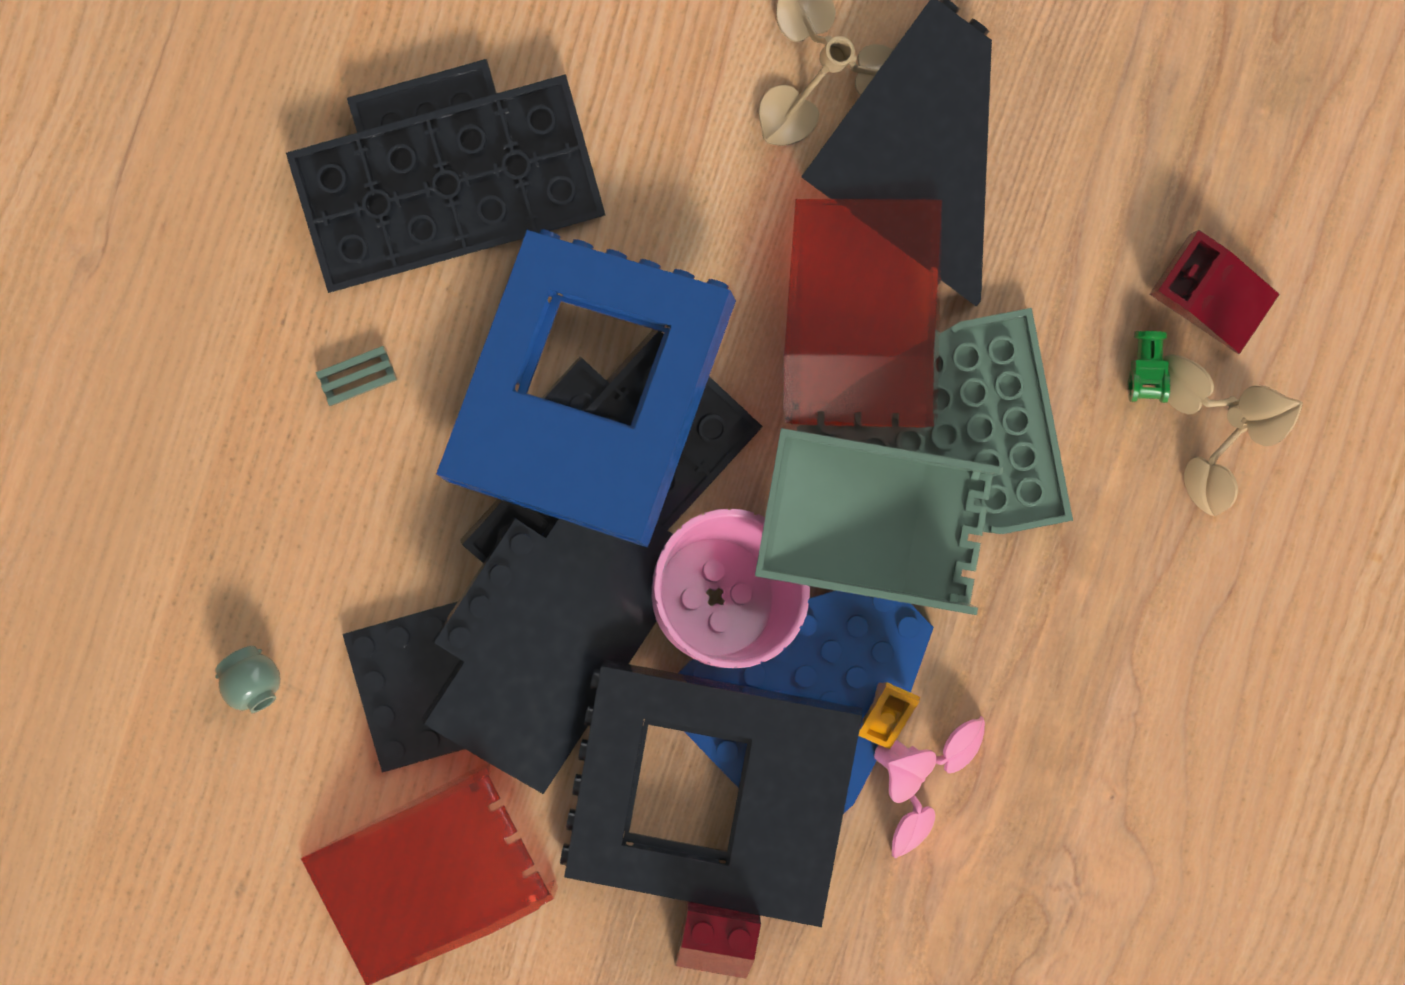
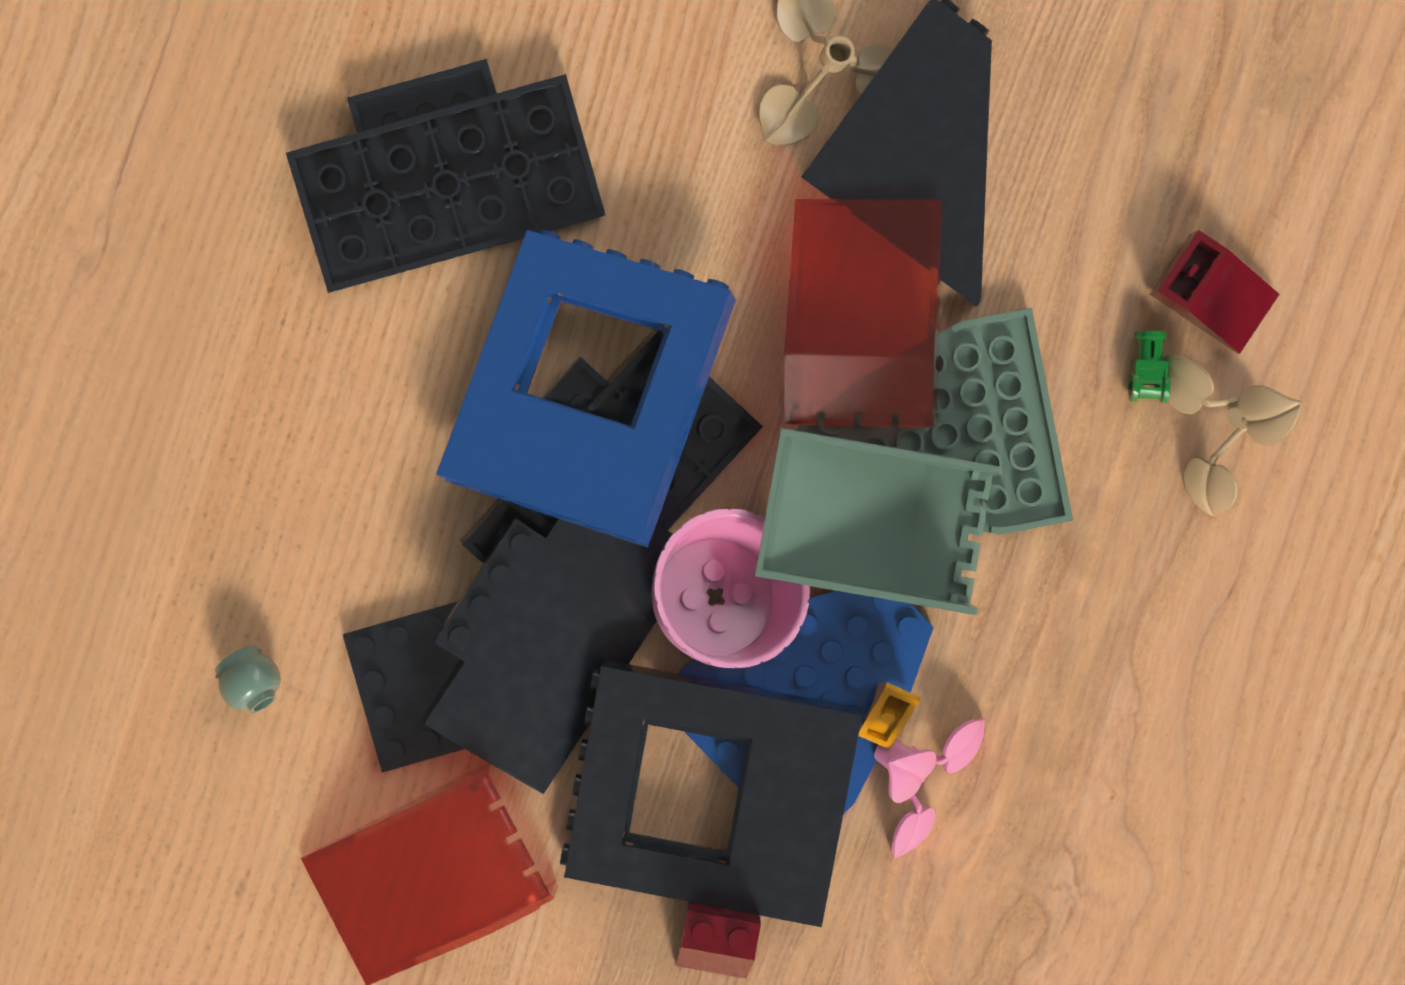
sand green tile [316,346,398,406] -> none

